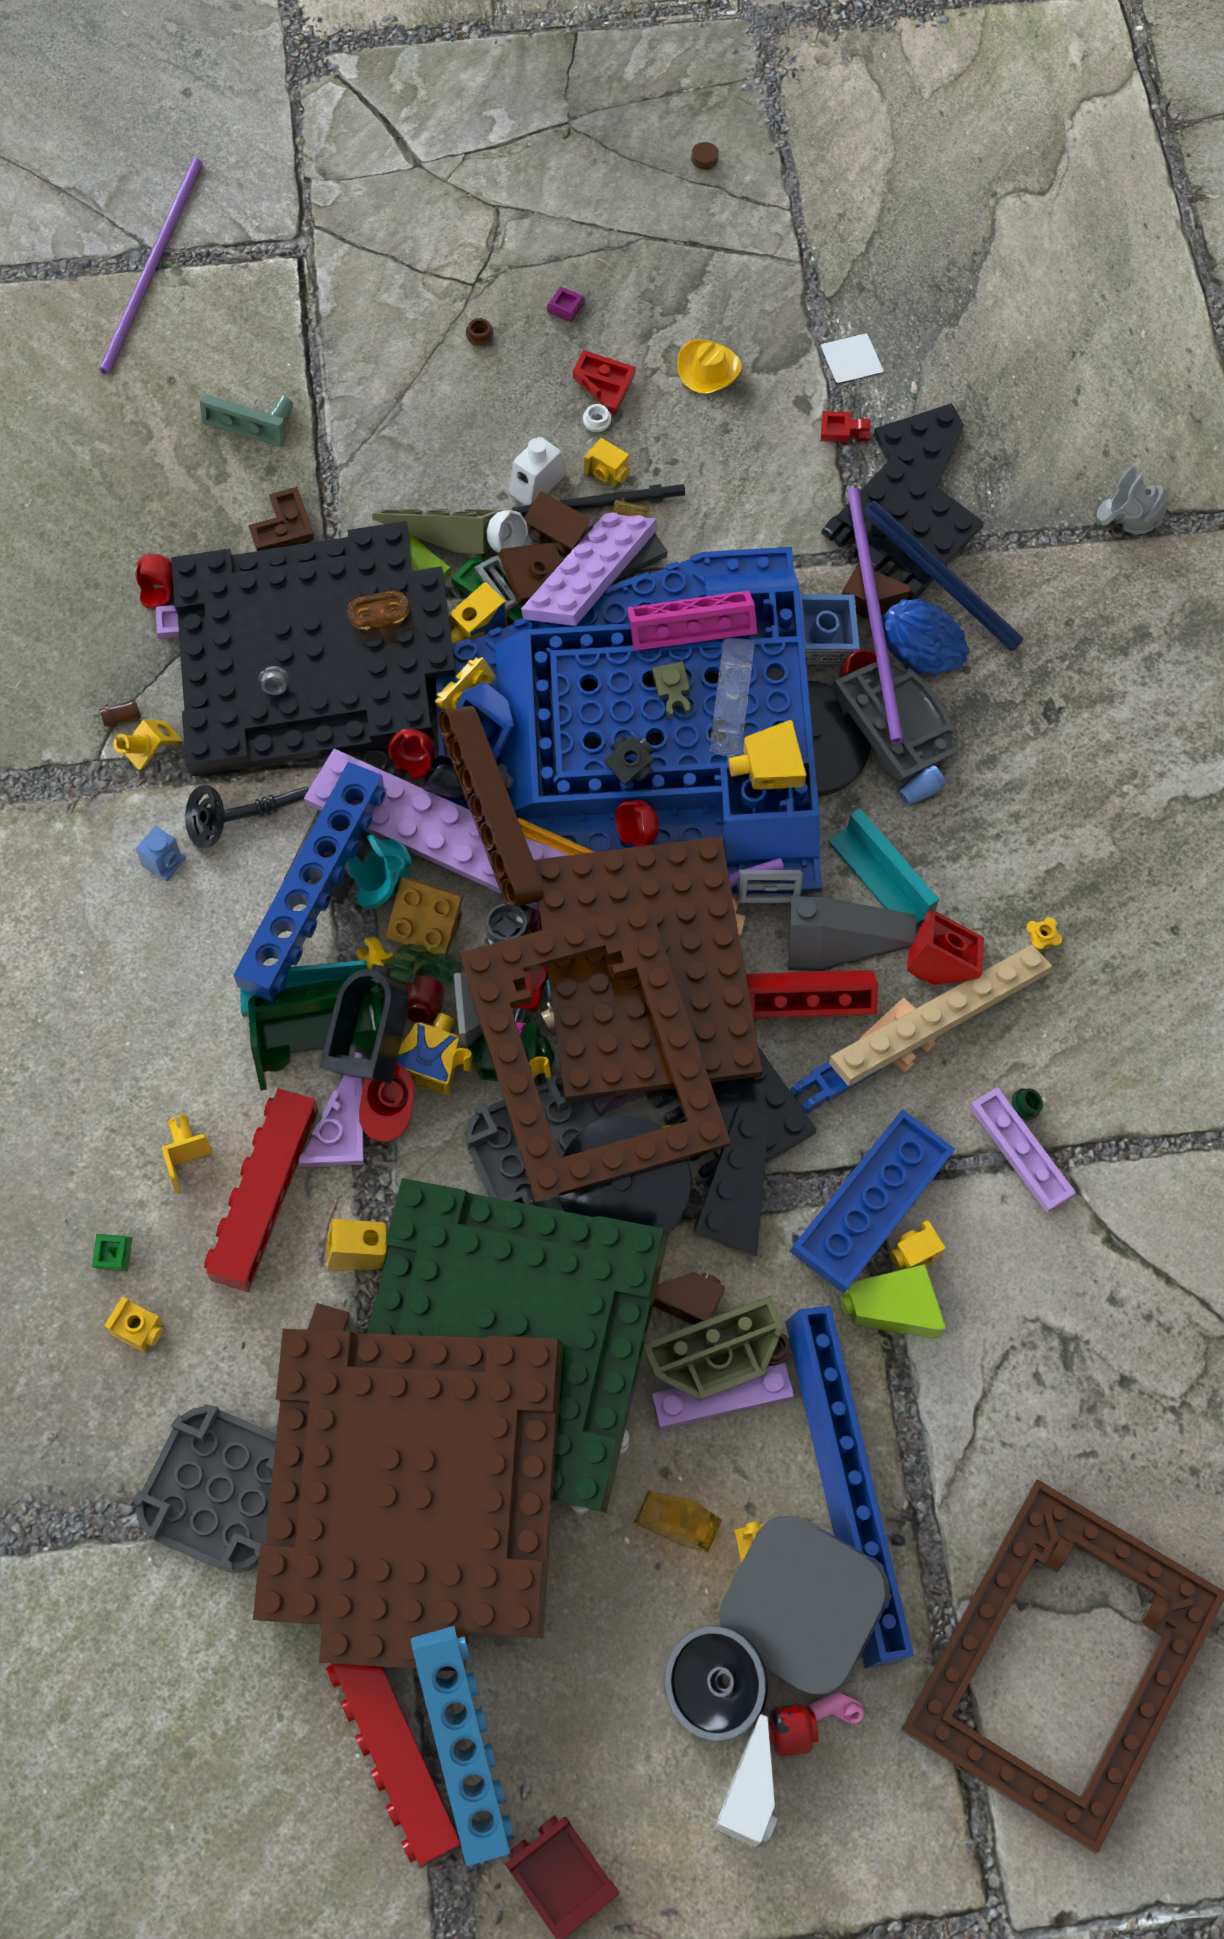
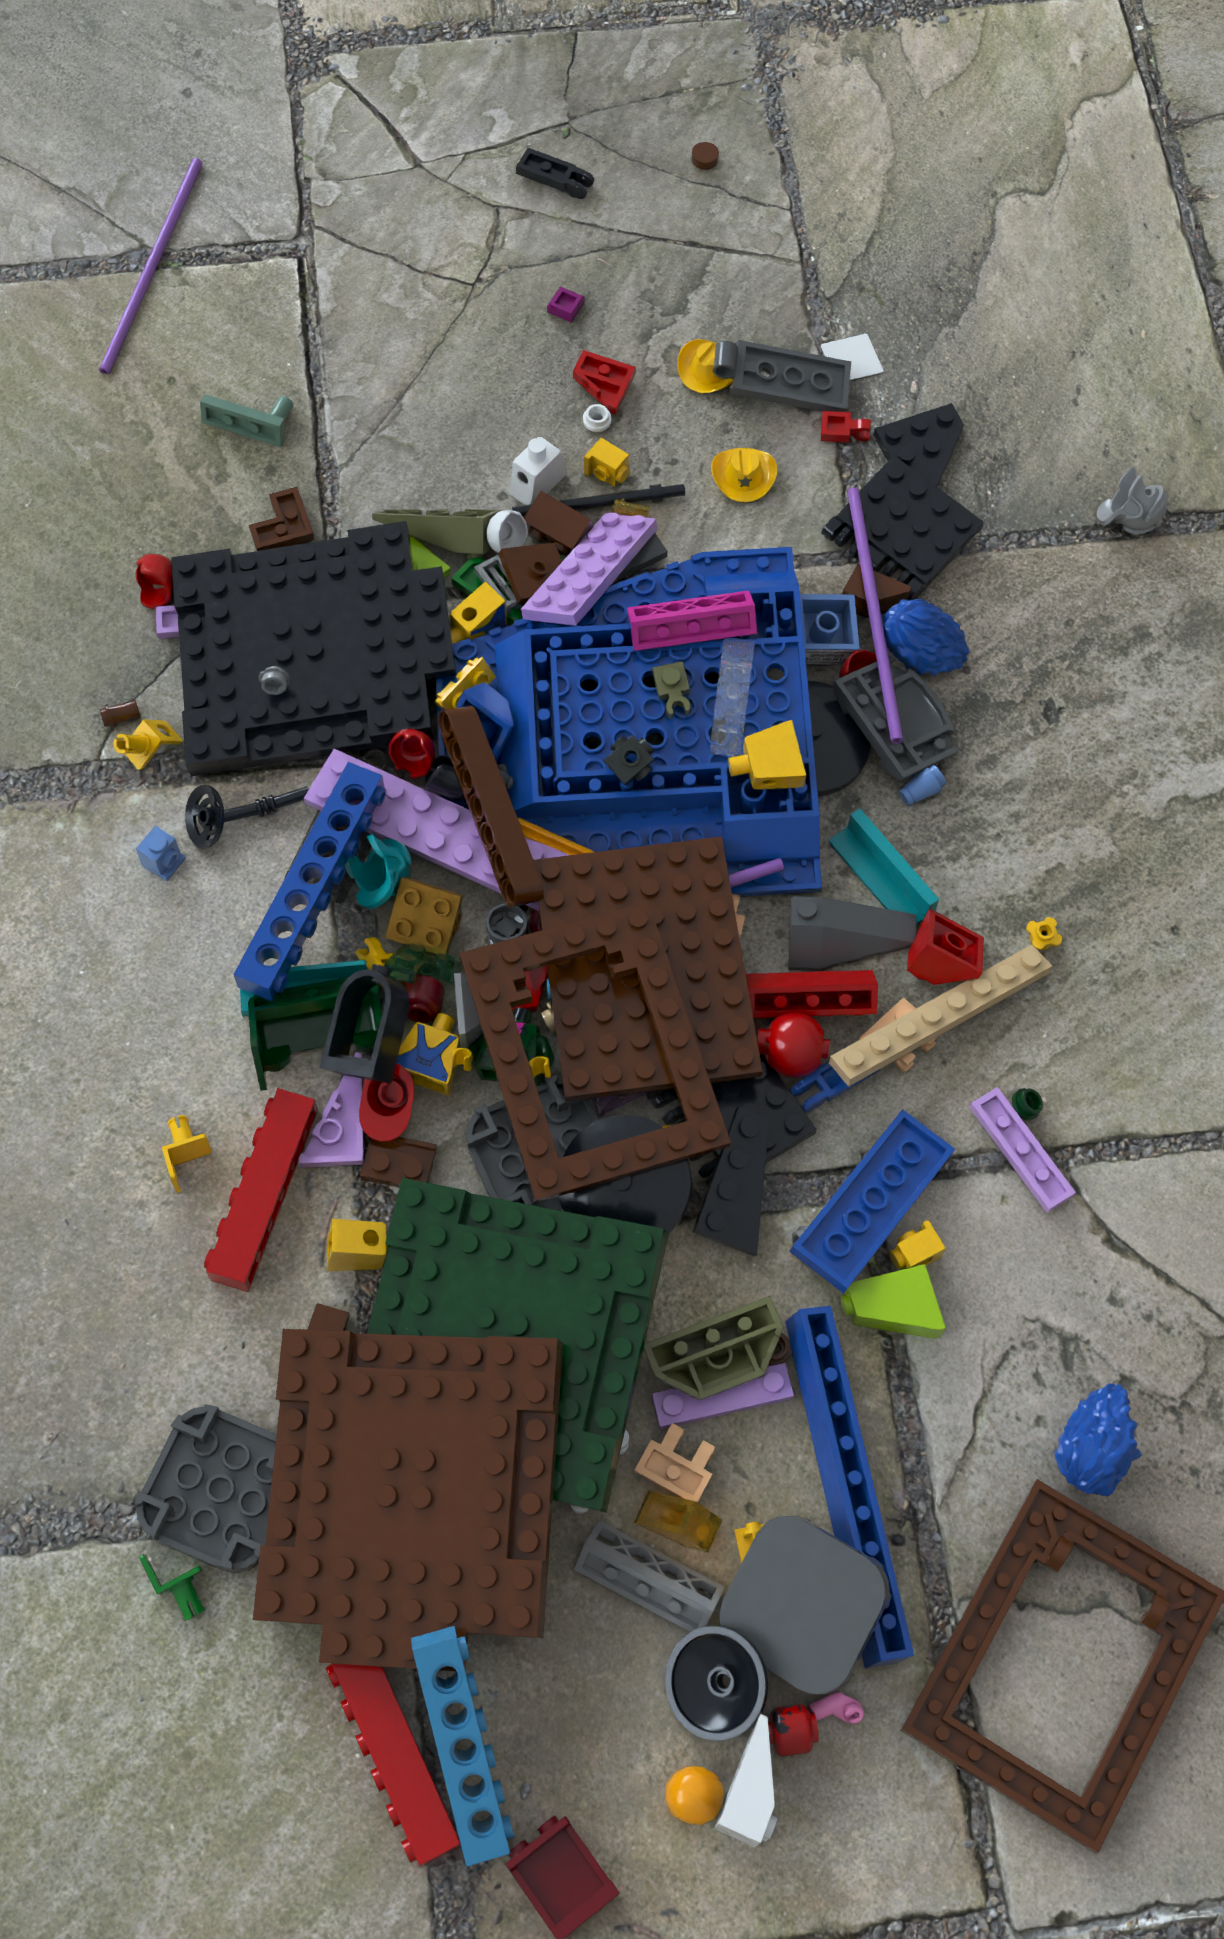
green tile [92,1234,133,1271] -> none
yellow brick [104,1296,163,1353] -> none
clear orange plate [347,590,409,629] -> none
reddish brown plate [466,318,494,346] -> none
red hair [615,800,660,847] -> none
reddish brown slope [653,1272,725,1325] -> none
light grey tile [736,870,803,903] -> none
dark blue axle [864,501,1023,651] -> none
none -> green bracket [139,1554,206,1621]
none -> reddish brown plate [360,1137,437,1187]
none -> black hinge [516,148,595,199]
none -> light grey fence [574,1520,725,1632]
none -> light nougat plate [634,1423,715,1507]
none -> light orange hair [664,1765,725,1825]
none -> yellow hat [711,448,777,502]
none -> dark grey hinge [713,340,851,412]
none -> red brick [757,1013,830,1078]
none -> blue hair [1054,1383,1142,1496]

